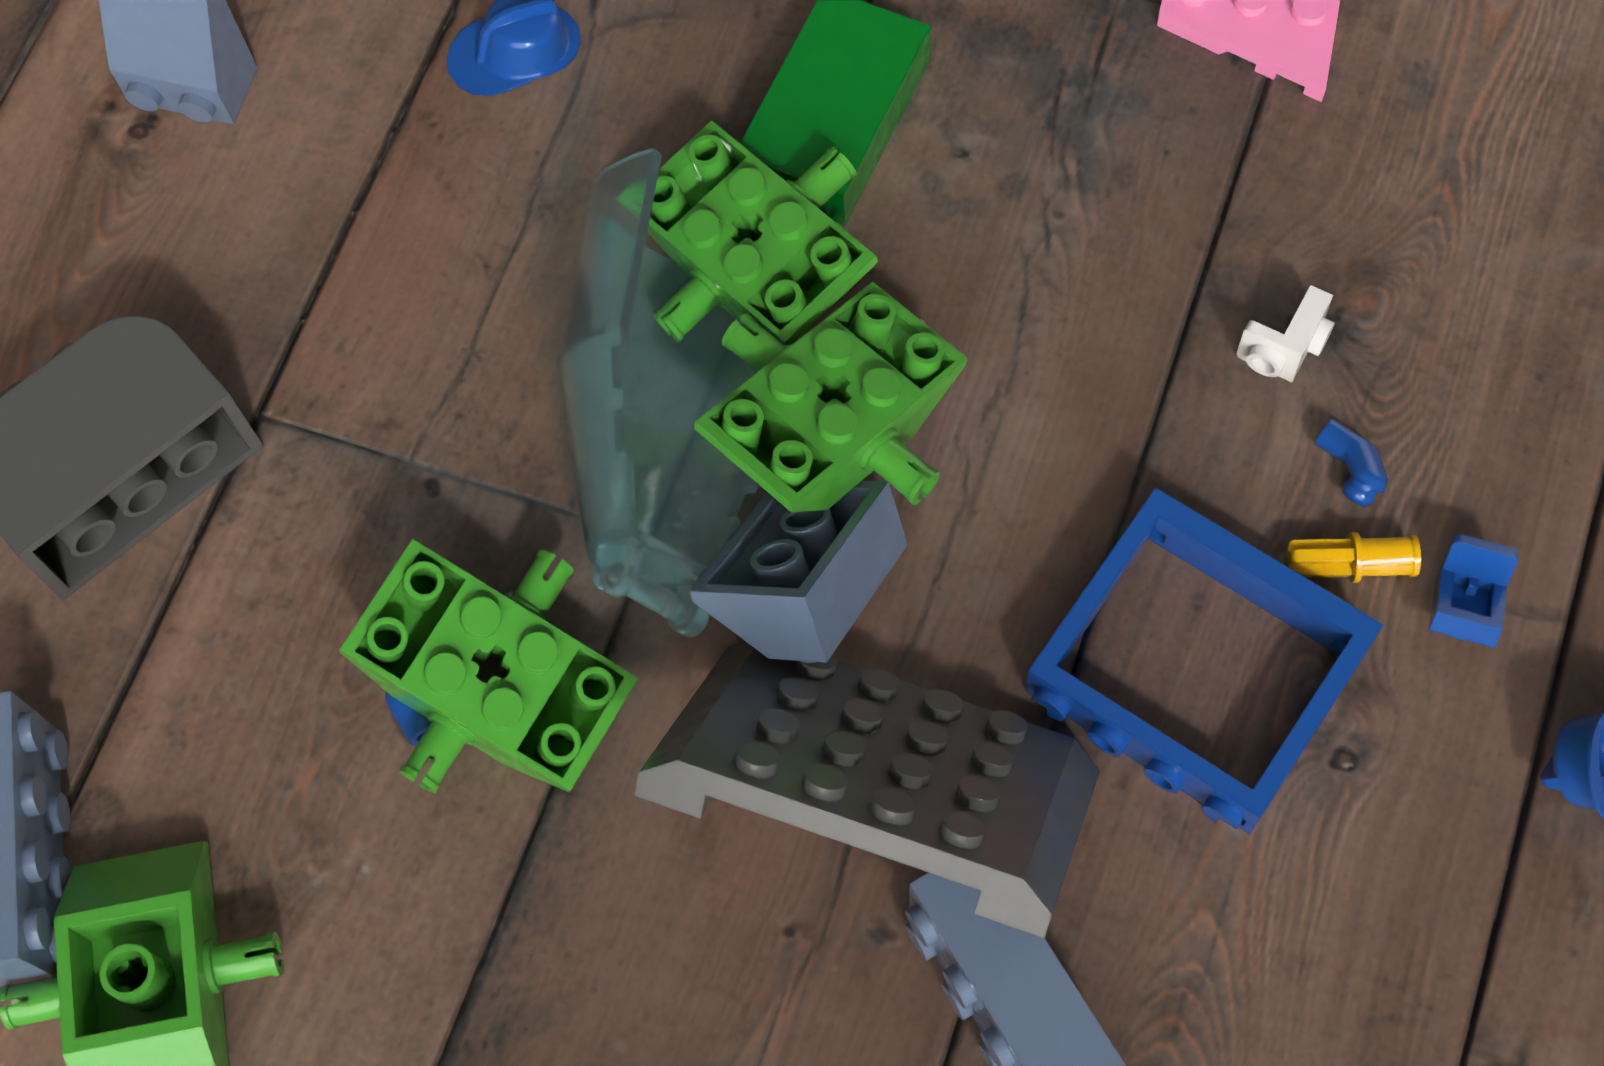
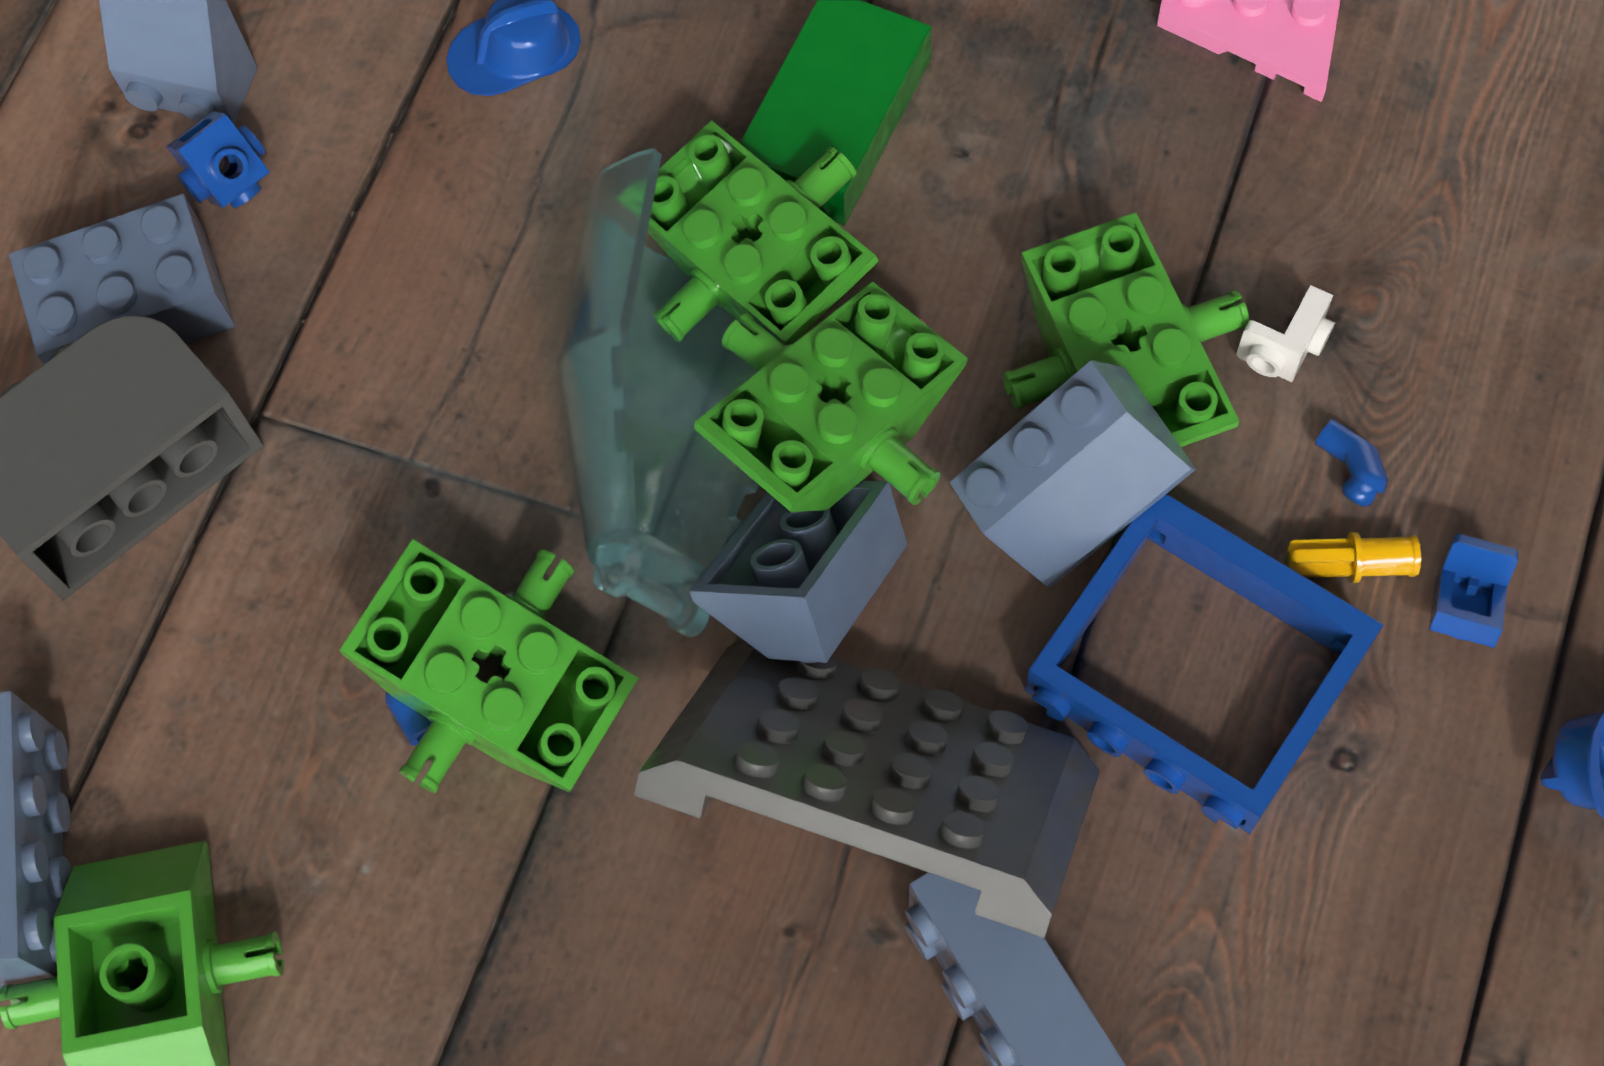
none -> sand blue brick [9,194,236,364]
none -> blue brick [166,111,270,208]
none -> sand blue slope [949,360,1196,587]
none -> bright green slope [1002,212,1249,447]

